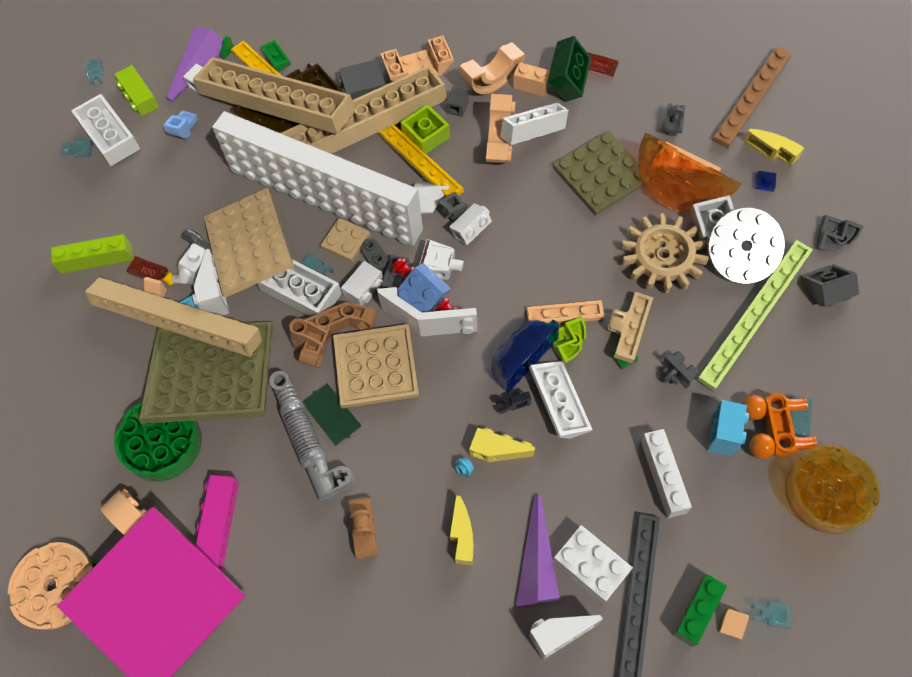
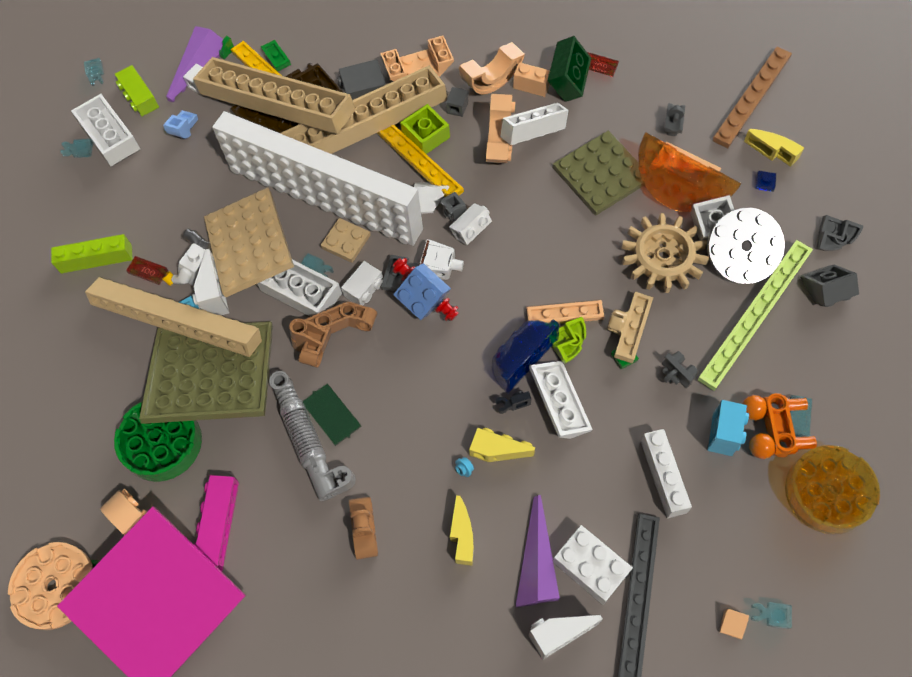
light nougat slope [144,277,167,298] -> none
tan plate [333,324,419,408] -> none
dark grey plate [361,239,389,271] -> none
white windscreen [377,287,477,336] -> none
green brick [673,574,727,647] -> none

